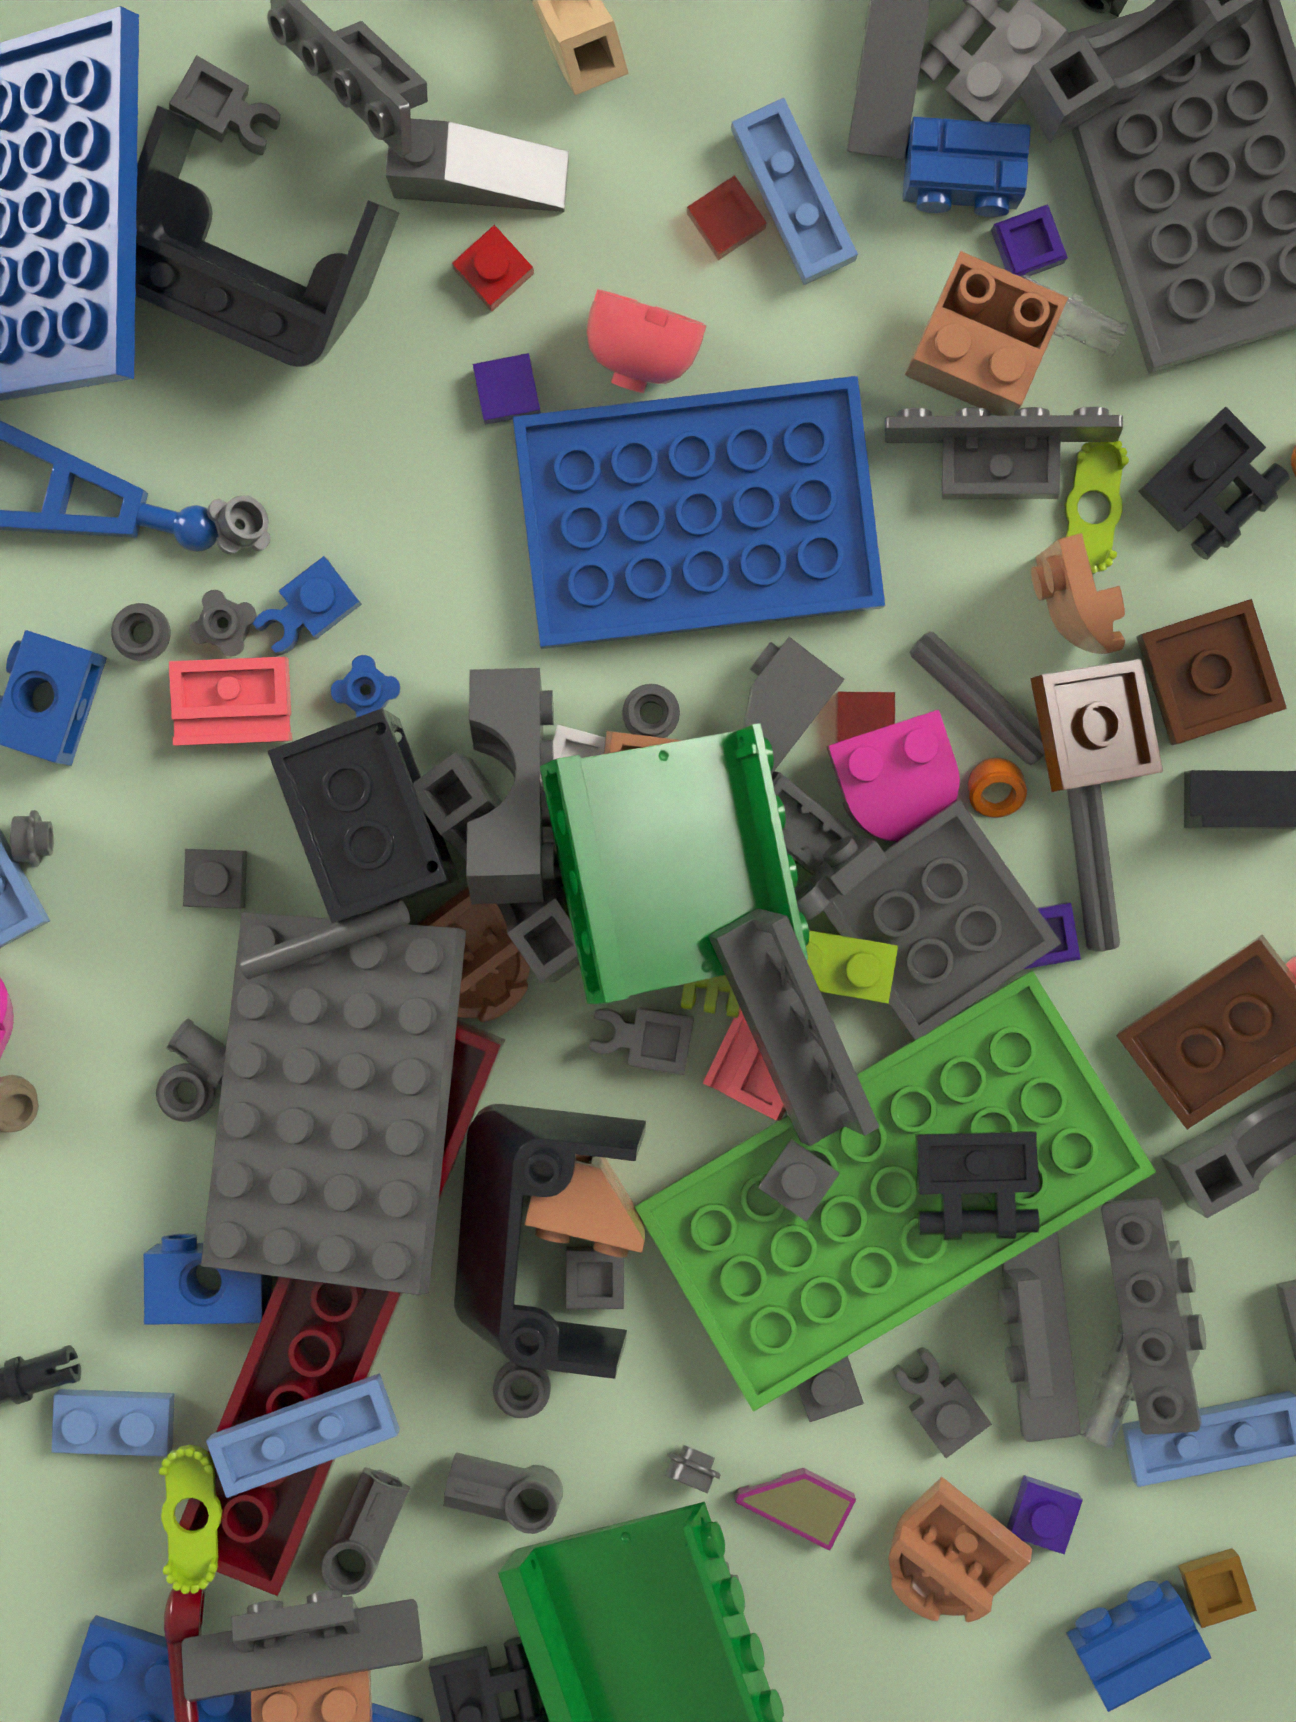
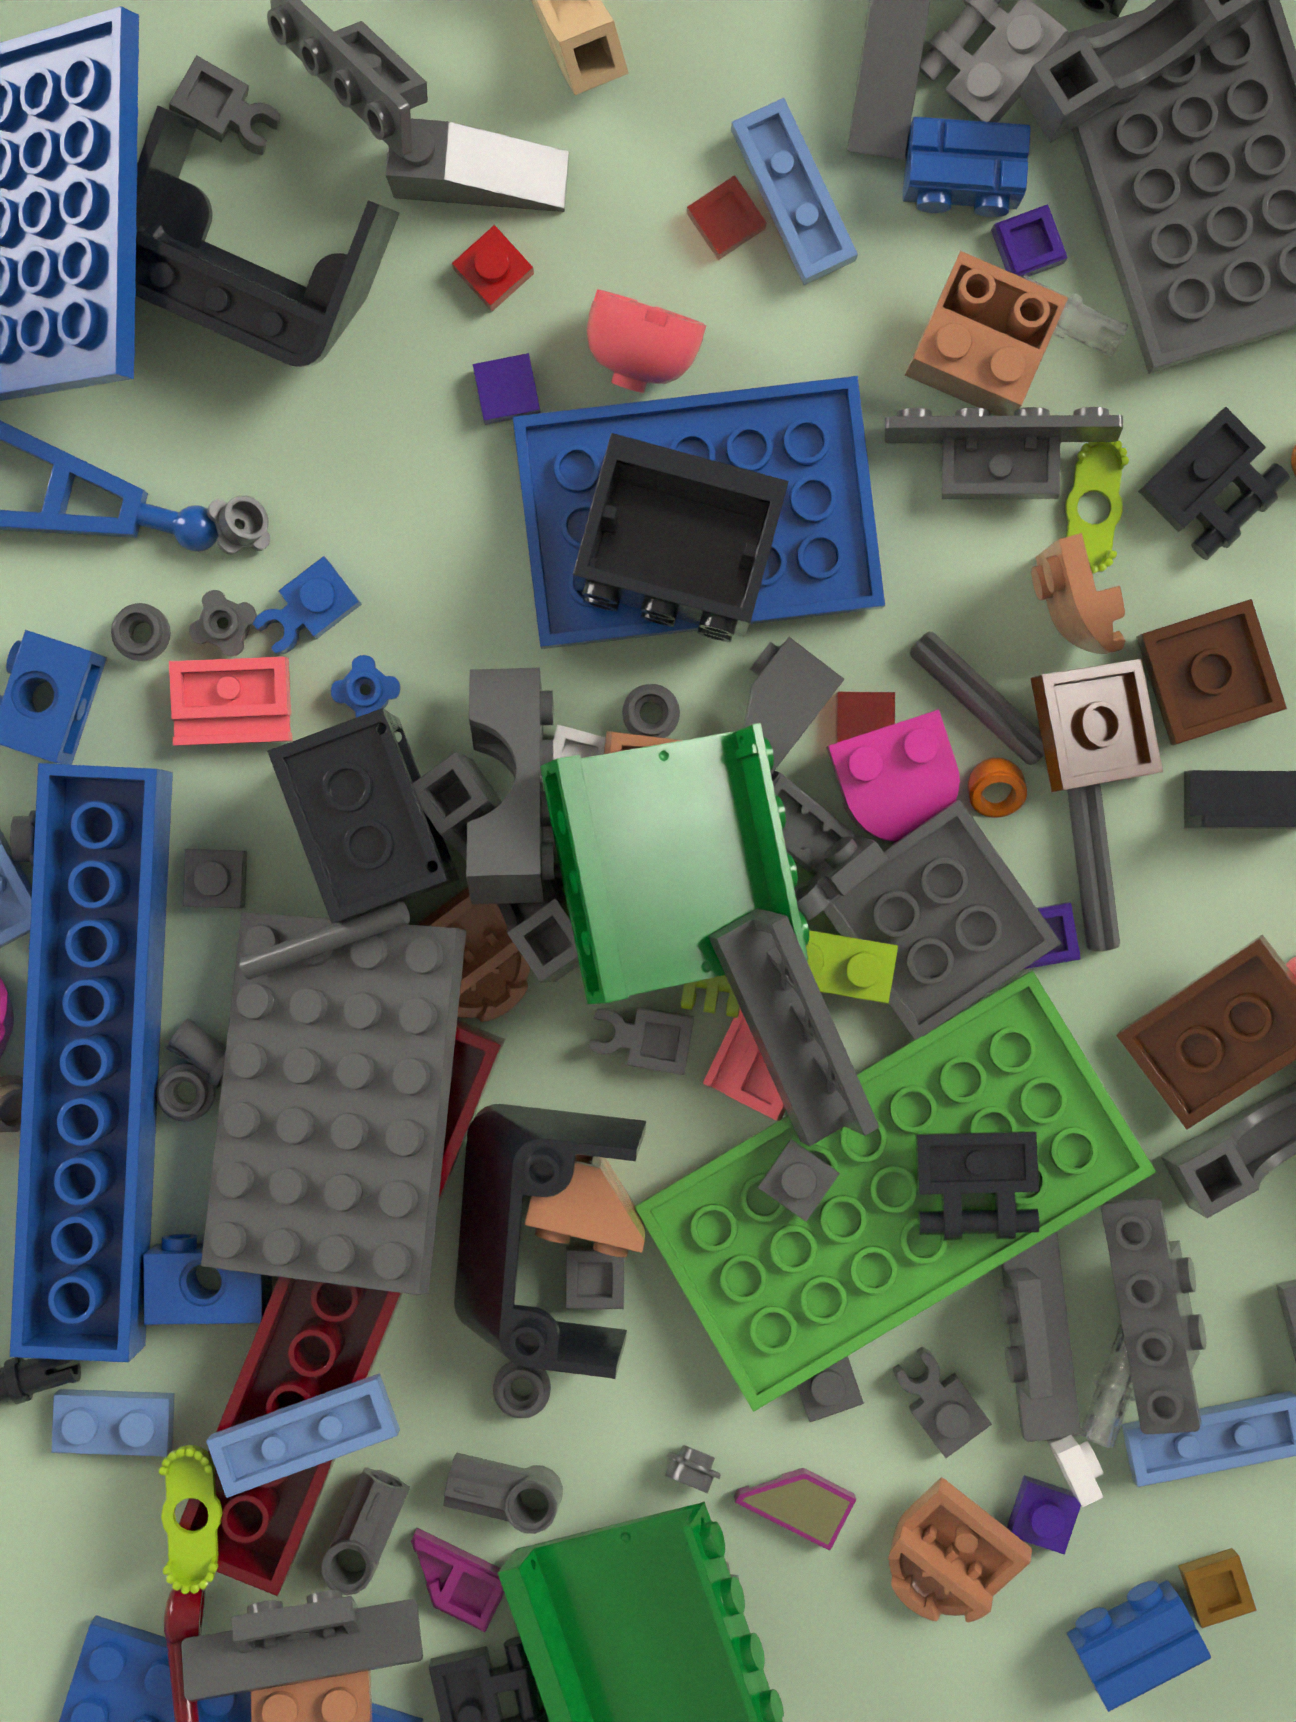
none -> blue brick [10,763,173,1363]
none -> magenta tile [411,1528,505,1632]
none -> black container [573,433,789,642]
none -> white plate [1047,1435,1104,1507]

